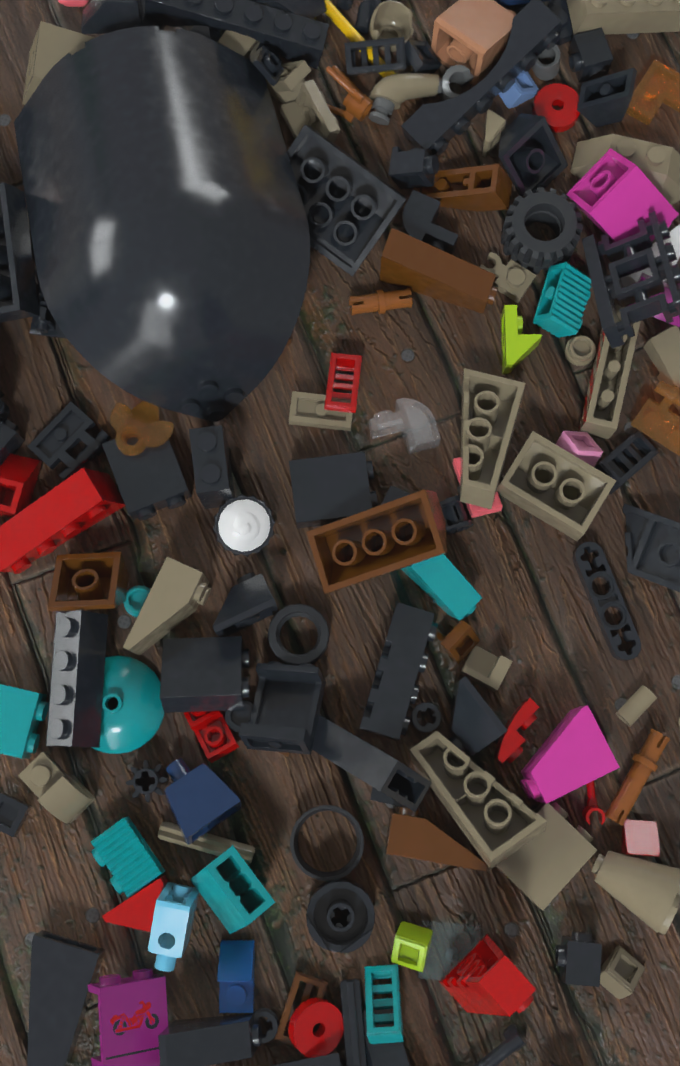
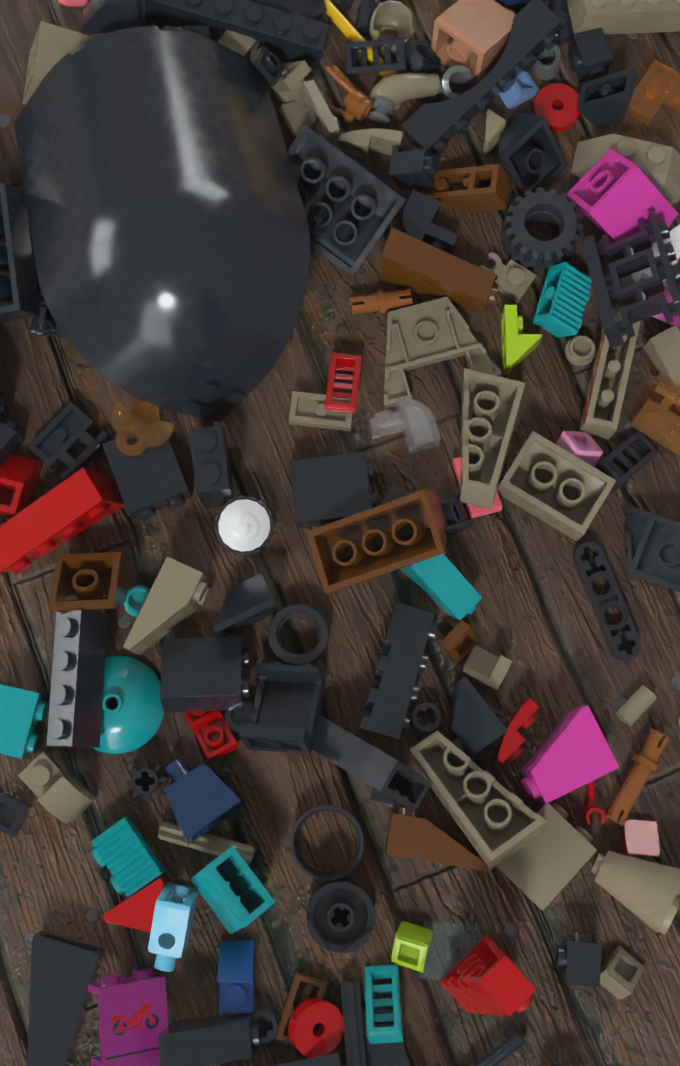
none -> dark tan slope [339,129,403,161]
none -> dark tan wing [383,297,502,409]

